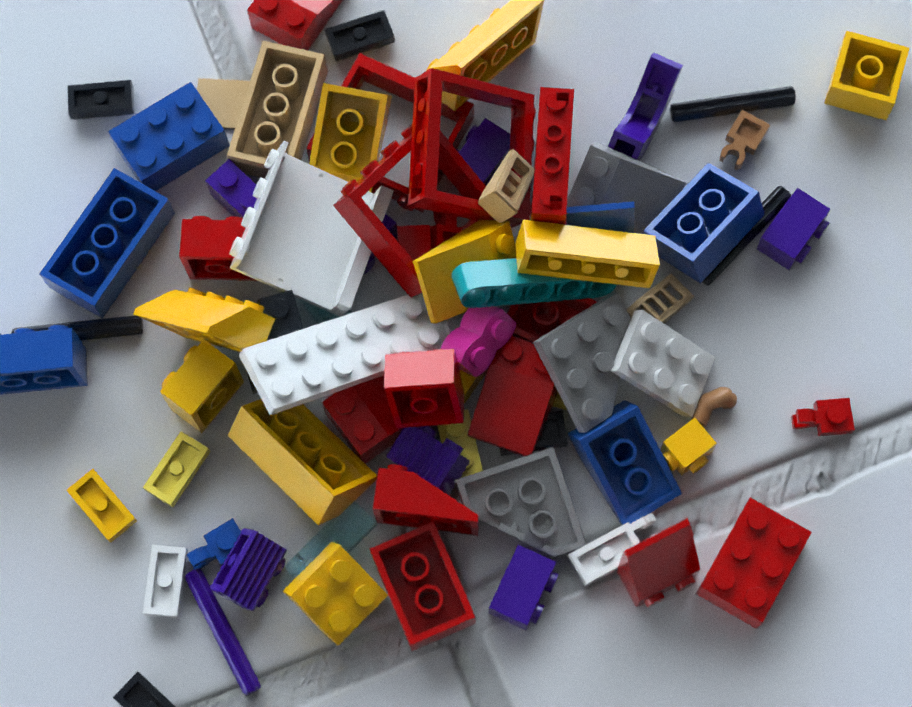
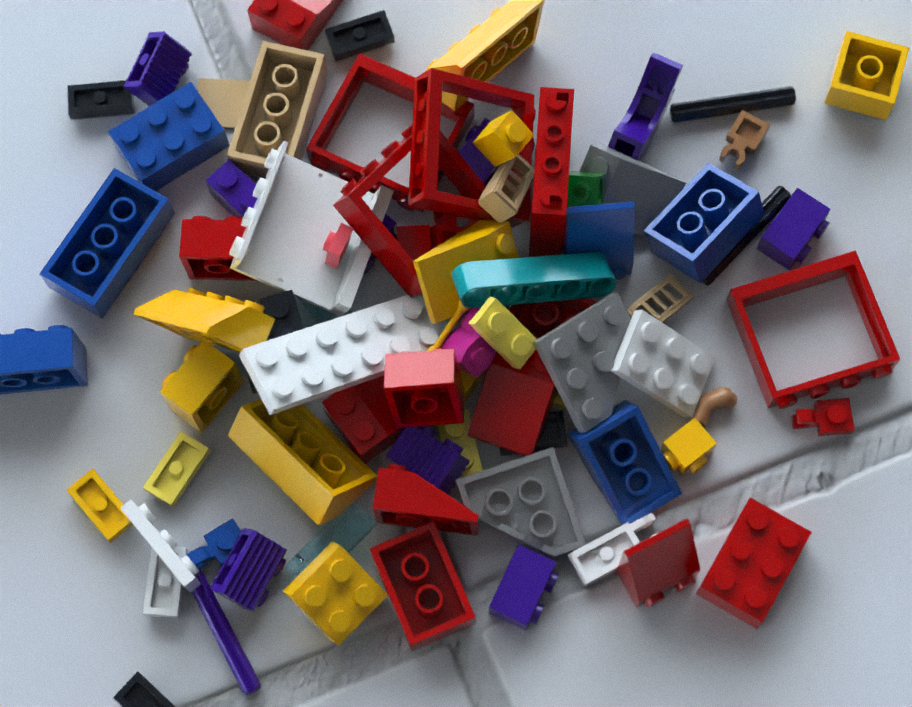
black axle [11,315,144,341] -> none
yellow slope [309,83,392,192] -> none
yellow brick [515,220,660,288] -> none
none -> white plate [120,499,201,592]
none -> dark purple brick [123,31,192,106]
none -> coral plate [322,223,353,269]
none -> yellow hinge [427,301,470,351]
none -> light yellow plate [468,297,537,369]
none -> yellow brick [473,110,534,167]
none -> green brick [567,171,605,207]
none -> red window [726,250,900,409]

